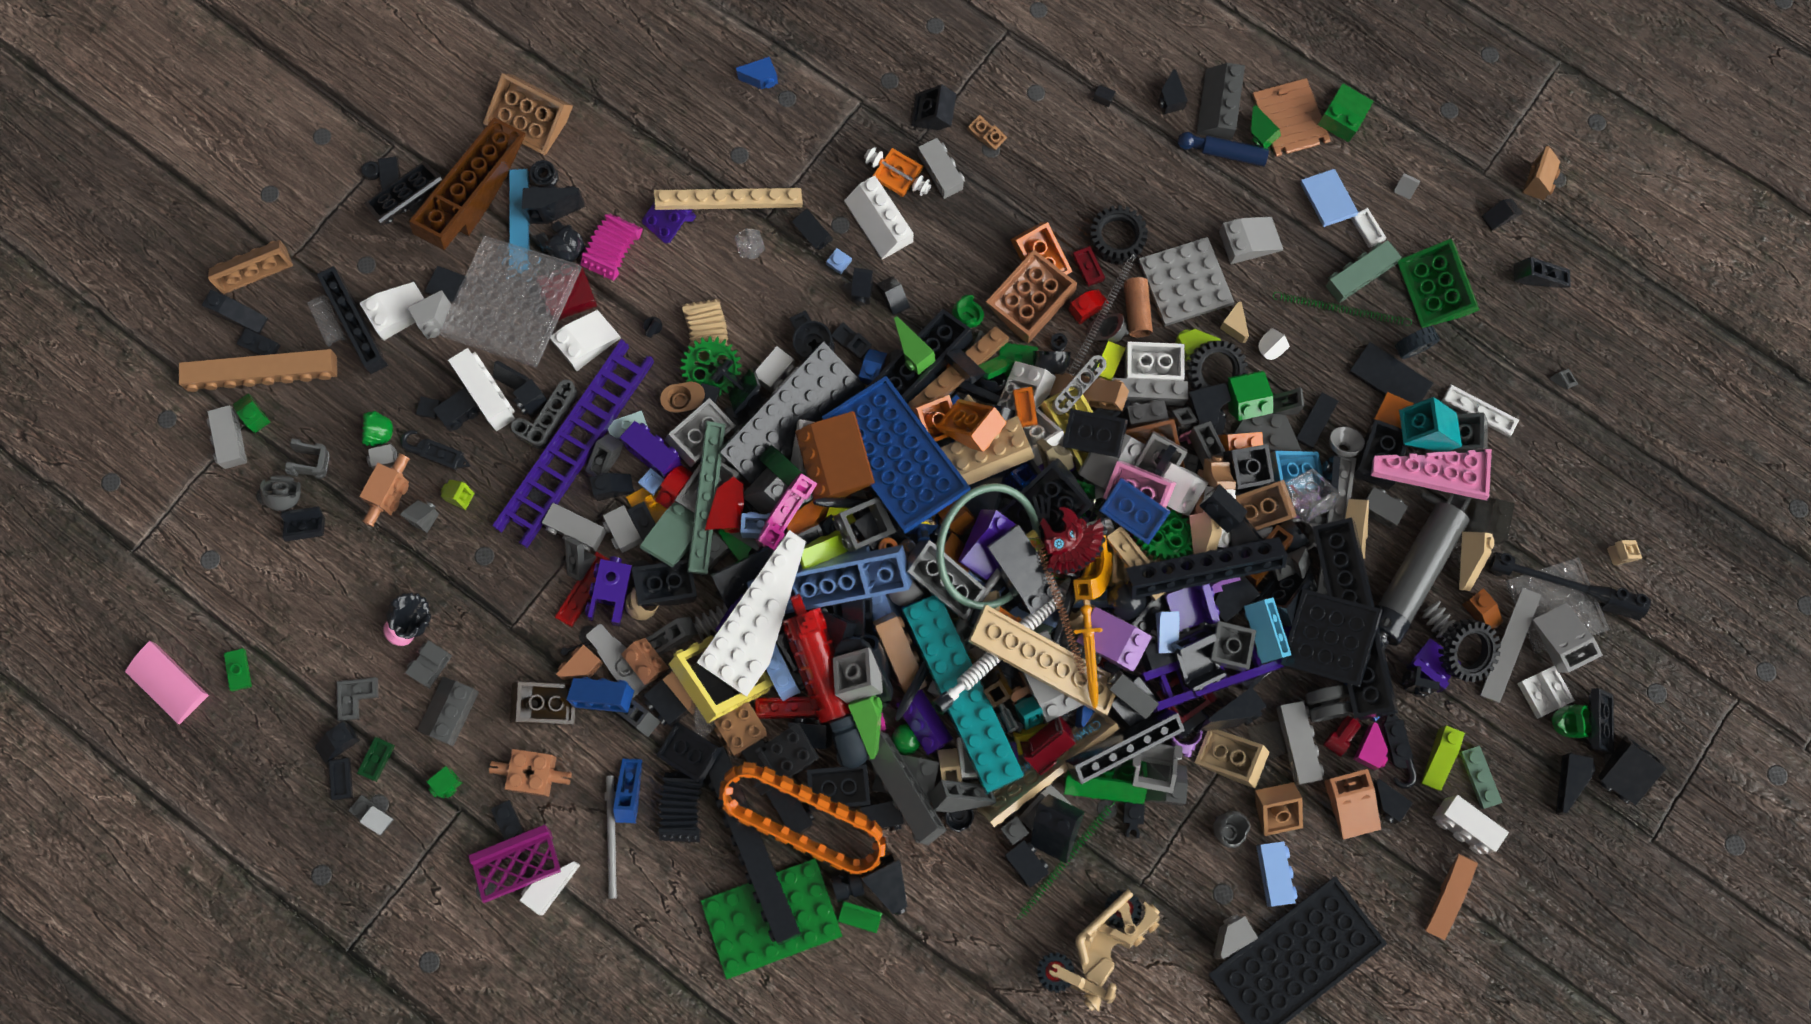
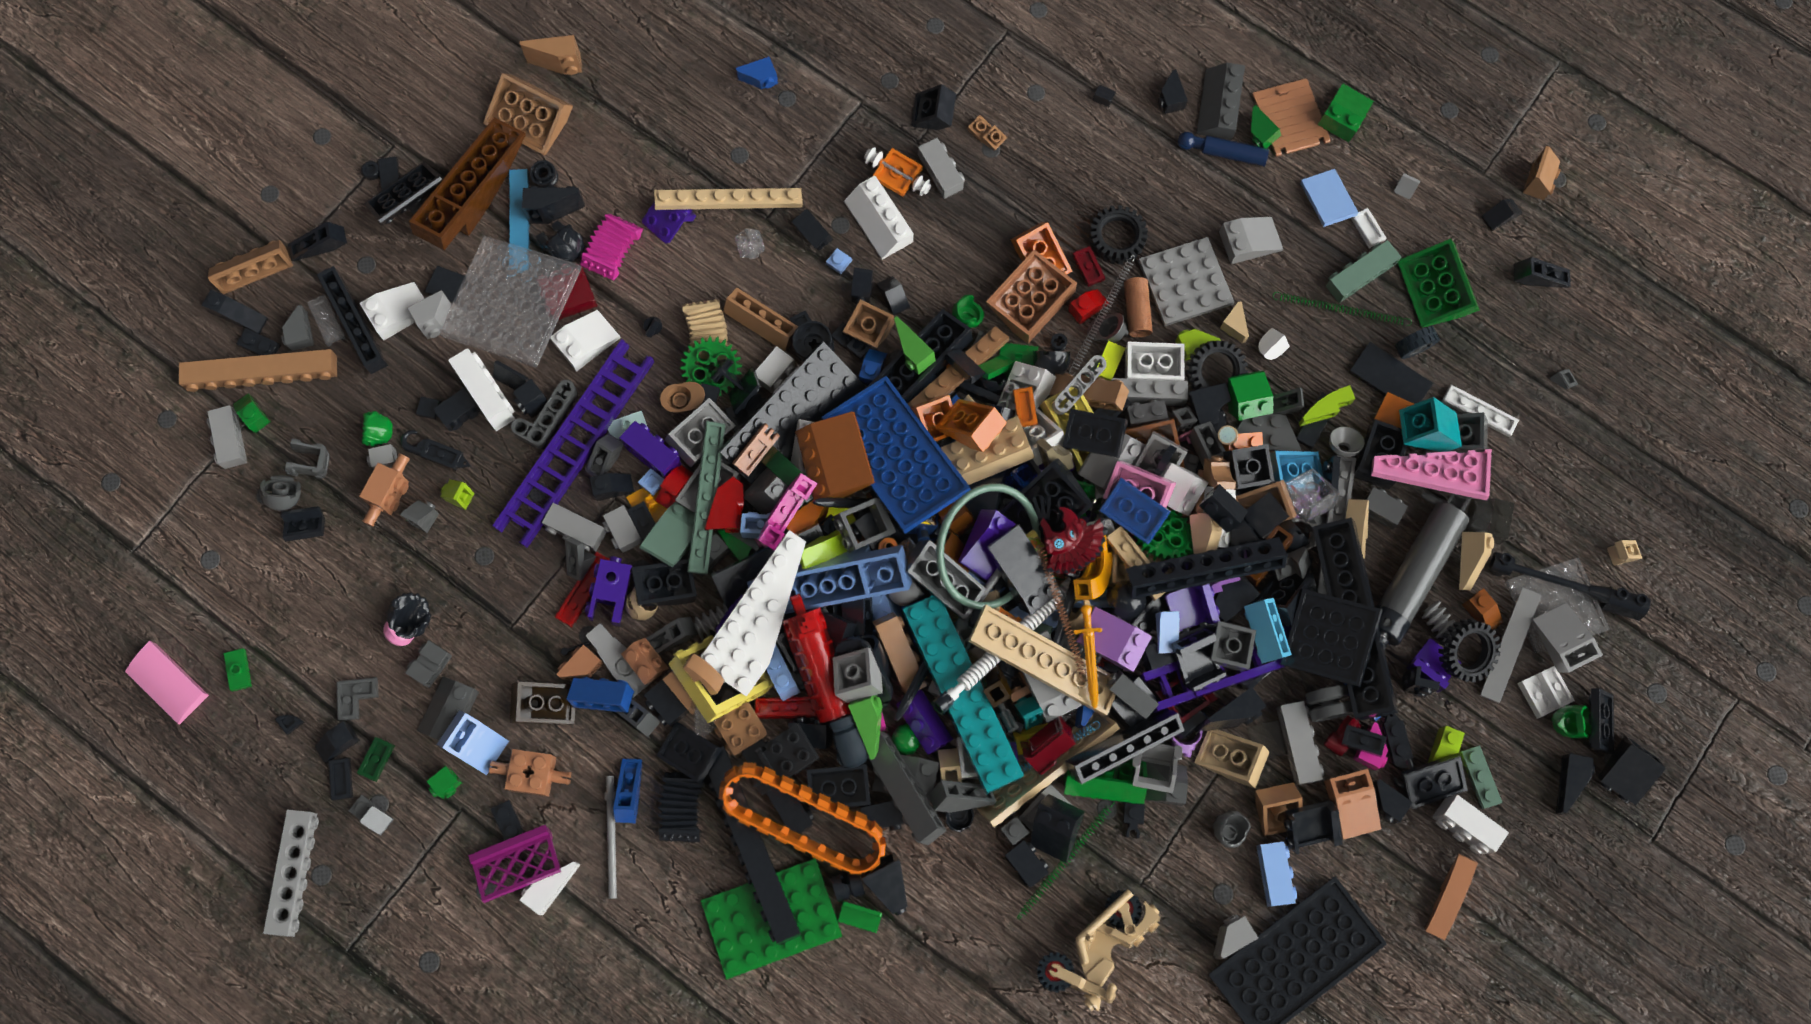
none -> light grey brick [263,810,319,937]
none -> black tile [275,715,305,735]
none -> dark grey slope [281,305,314,351]
none -> black slope [288,221,347,261]
none -> light blue slope [436,710,509,775]
none -> medium nougat slope [520,35,582,75]
none -> medium nougat slope [683,653,725,695]
none -> medium nougat brick [723,288,798,351]
none -> hinge [732,423,780,476]
none -> medium nougat slope [843,299,895,349]
none -> light aqua tile [1218,425,1238,445]
none -> black piece [1245,492,1290,538]
none -> black panel [1283,800,1343,855]
none -> lime slope [1299,385,1355,426]
none -> black plate [1341,725,1387,757]
none -> black tile [1401,753,1468,809]

